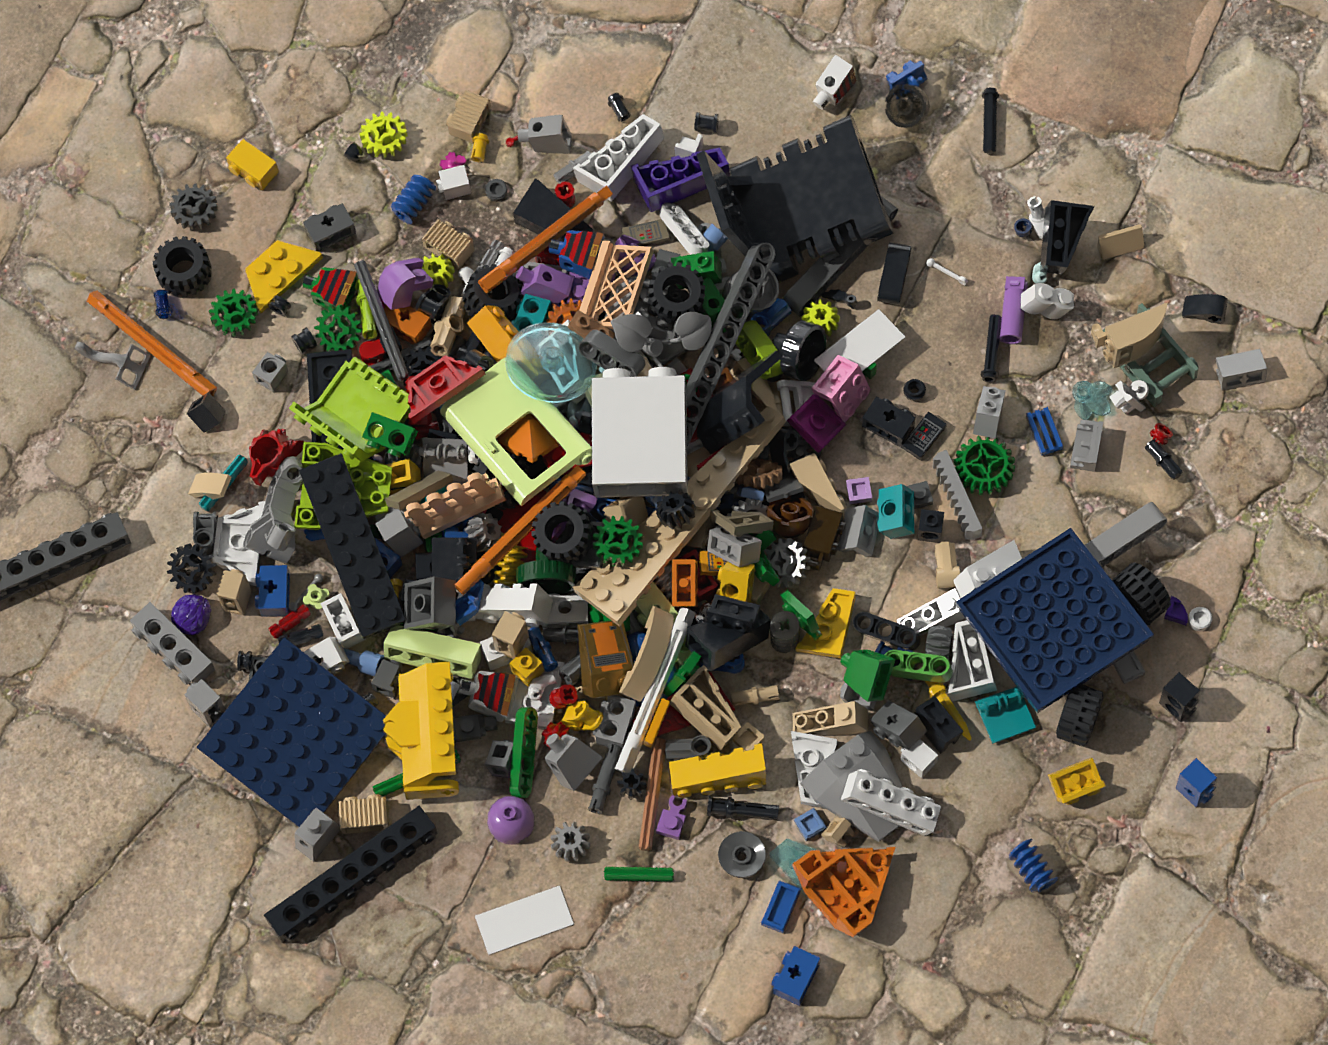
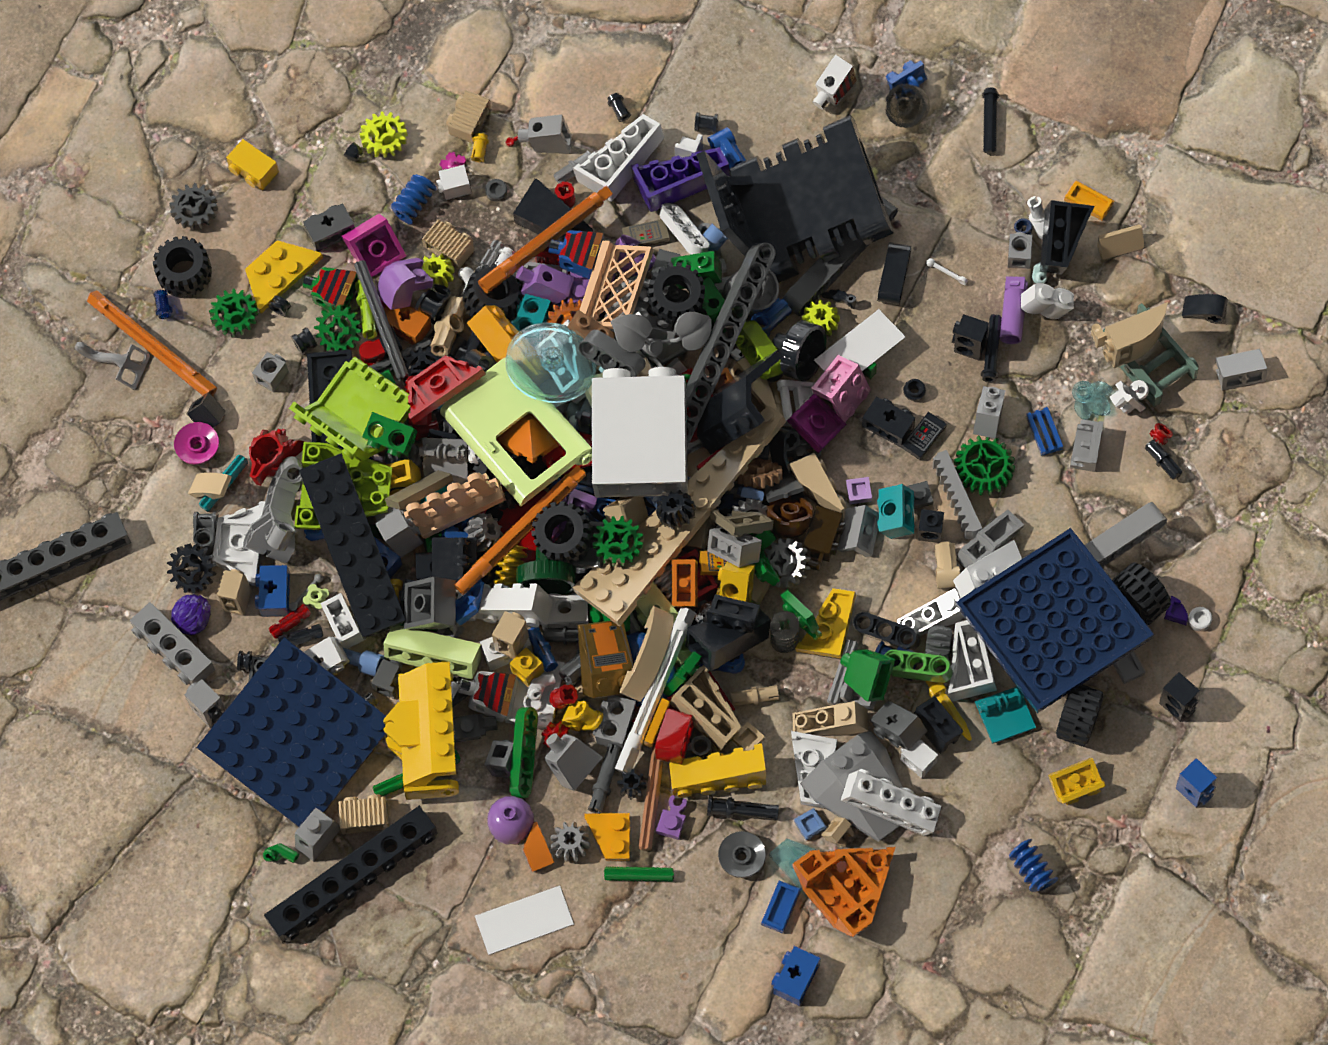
none -> dark pink dish [174,422,219,465]
none -> green arm [263,843,299,863]
none -> dark pink slope [342,214,406,277]
none -> orange slope [523,821,554,872]
none -> light orange wing [584,813,630,861]
none -> red piece [655,708,694,765]
none -> blue piece [707,127,746,169]
none -> light grey axle [827,640,858,705]
none -> black brick [952,314,989,361]
none -> light grey slope [956,510,1024,568]
none -> light grey brick [1007,232,1032,269]
none -> light orange tile [1064,181,1114,221]

